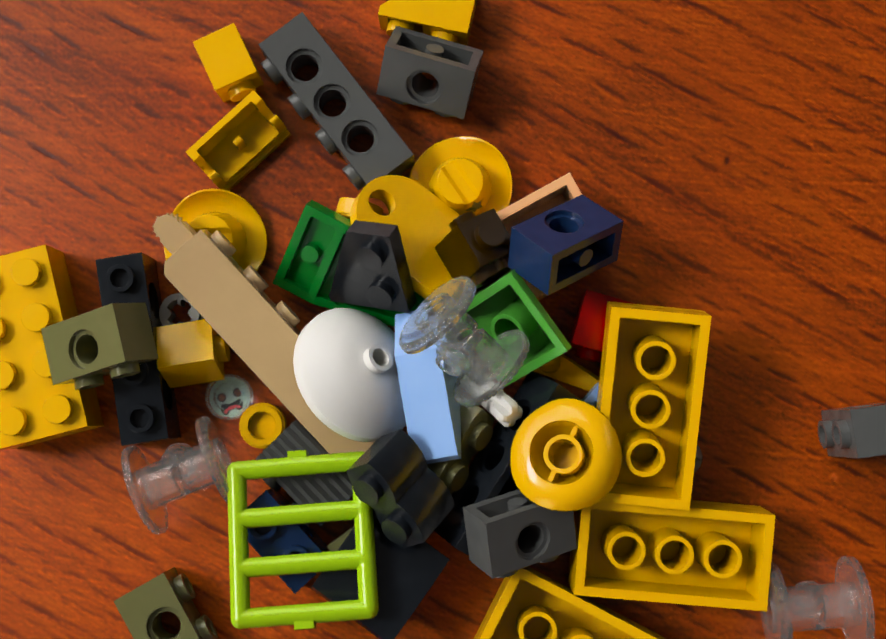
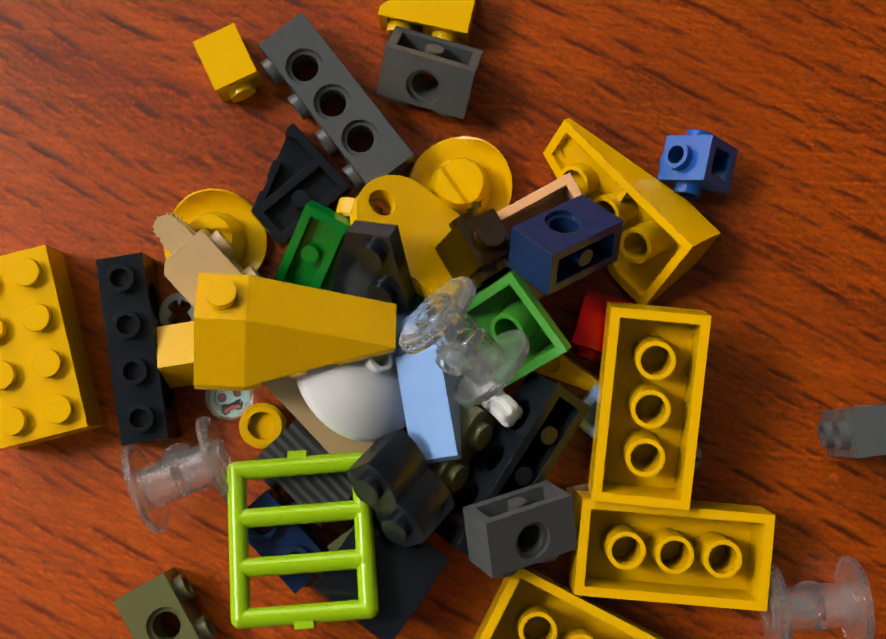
olive brick [41,303,158,390] -> none
yellow hinge [186,90,291,191] -> none
yellow hat [510,398,622,511] -> none
none -> yellow wedge [194,273,397,391]
none -> black wing [251,123,351,249]
none -> yellow wedge [543,118,721,305]
none -> blue brick [657,129,738,199]

